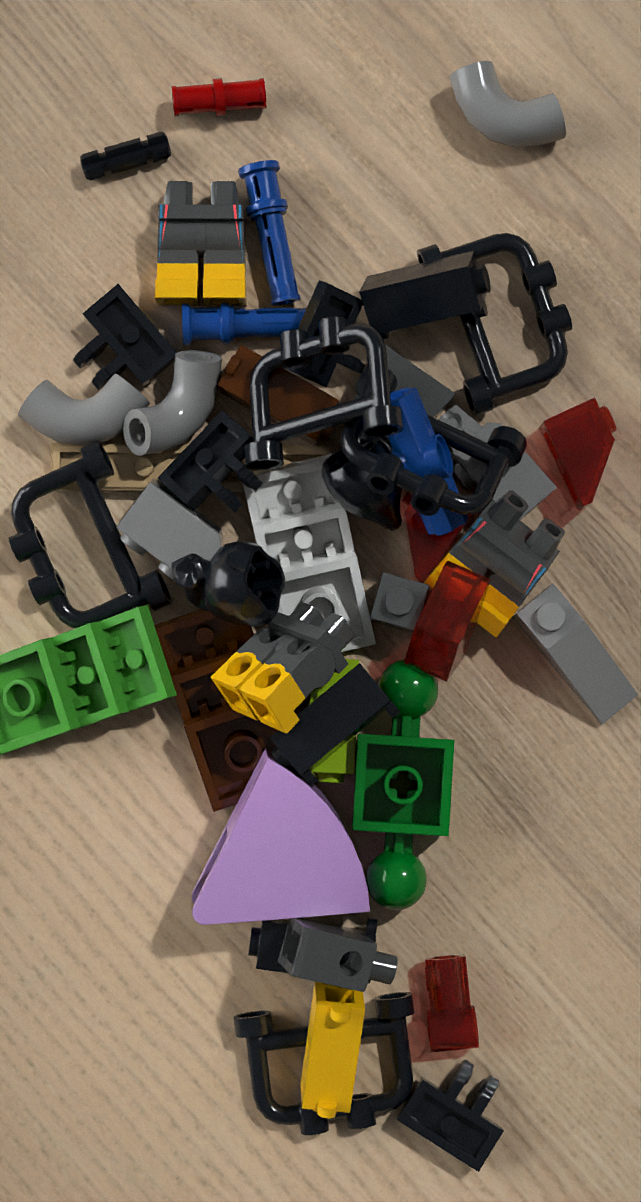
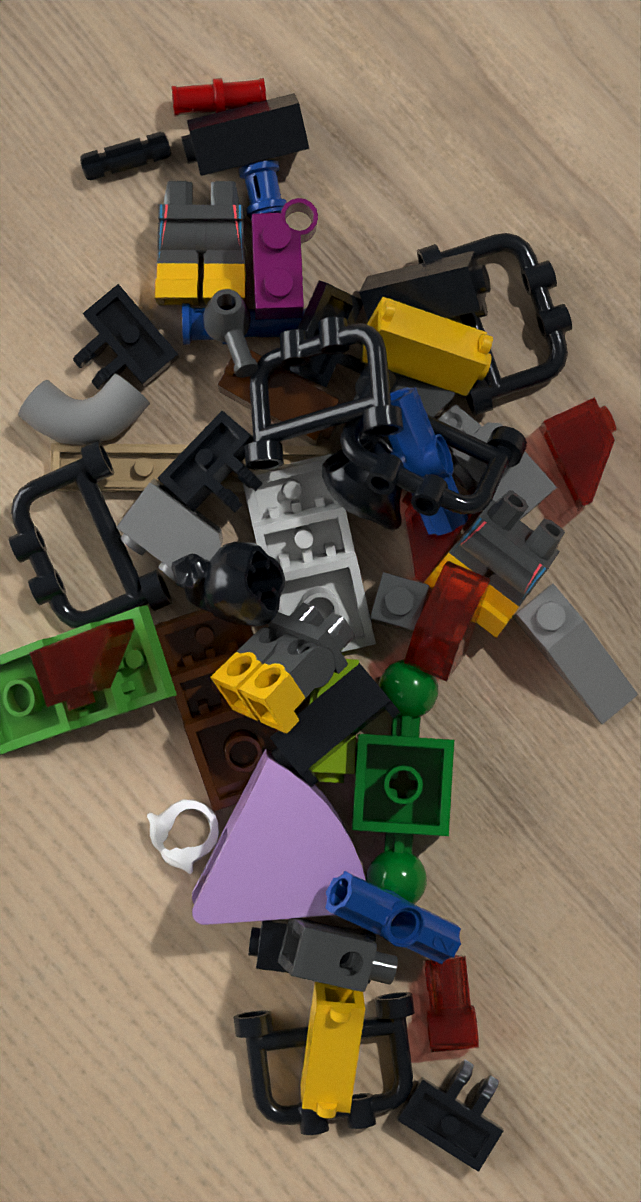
light grey cylinder [123,350,222,456] -> none
light grey cylinder [449,61,566,148] -> none
none -> clear red slope [29,619,135,711]
none -> white piece [147,799,220,874]
none -> black brick [181,93,310,176]
none -> dark grey bar [203,289,258,378]
none -> magenta hinge [252,198,318,320]
none -> blue piece [325,871,461,964]
none -> yellow brick [362,297,493,396]

